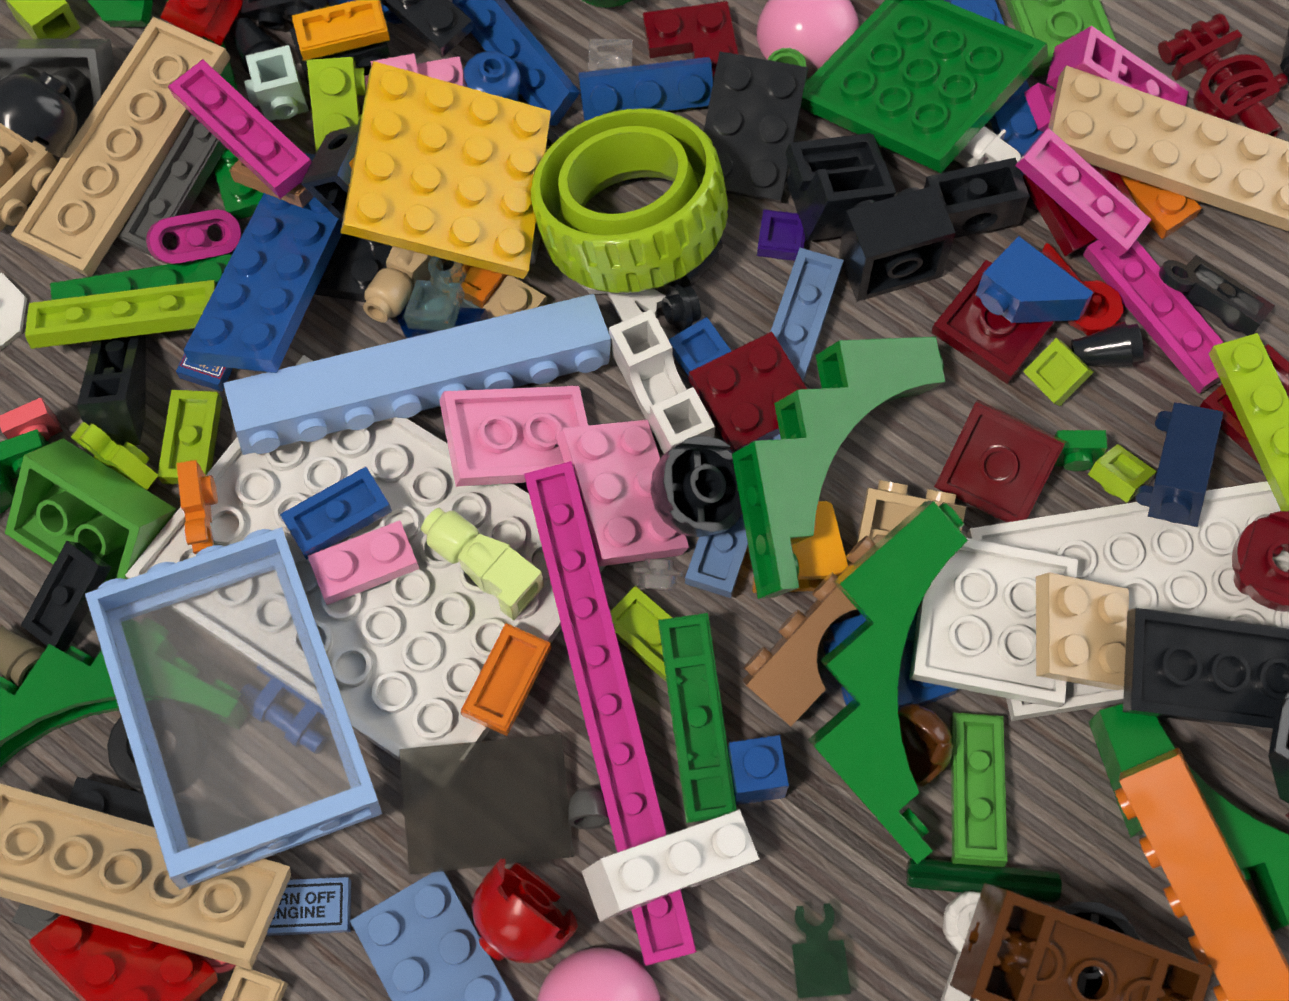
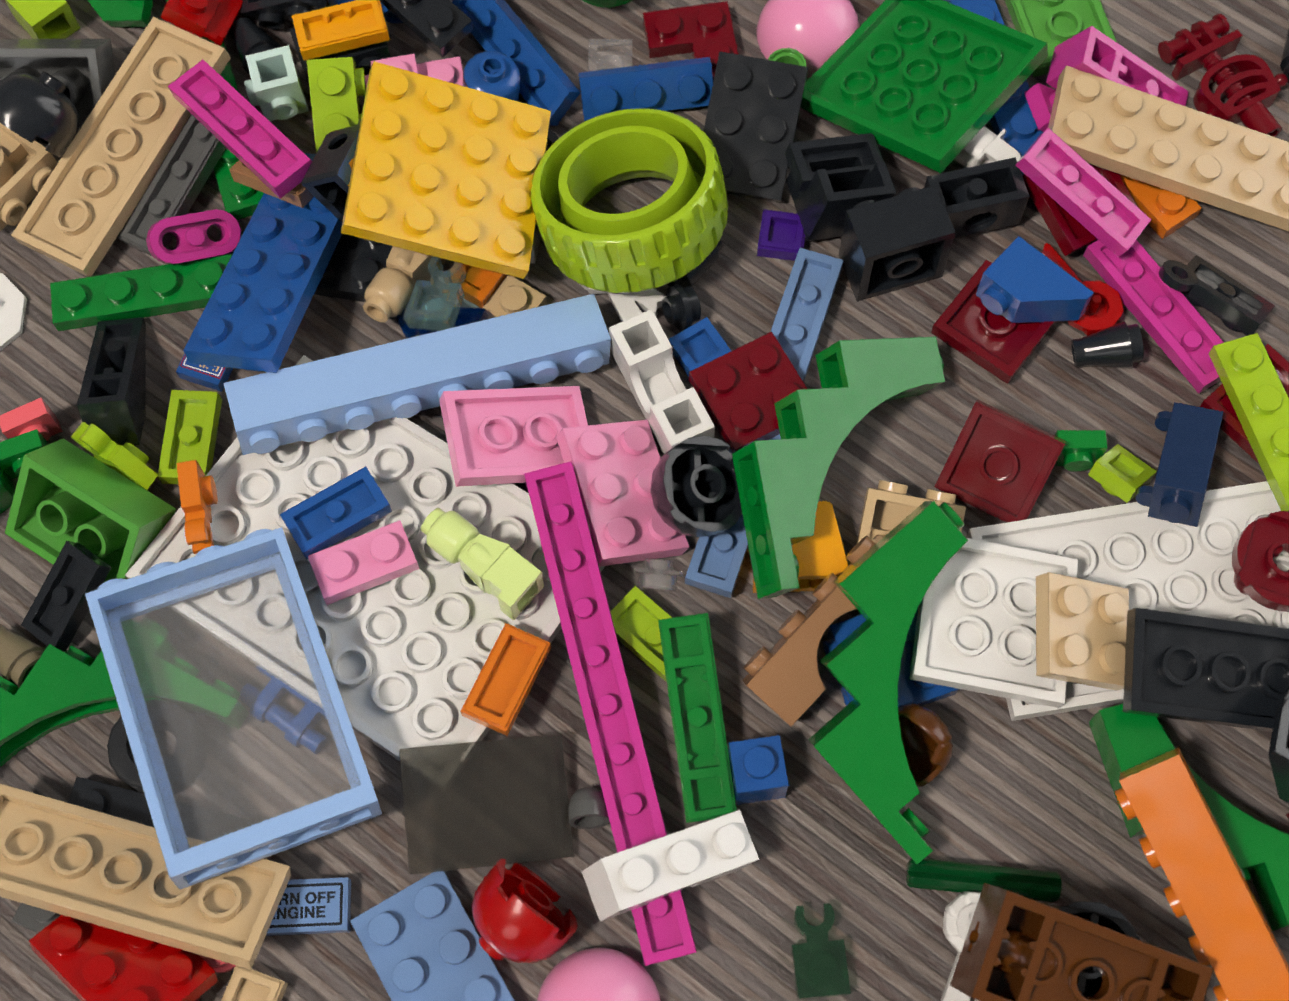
lime plate [25,280,216,349] -> none
bright green tile [950,713,1007,867] -> none
lime plate [1023,338,1094,406] -> none

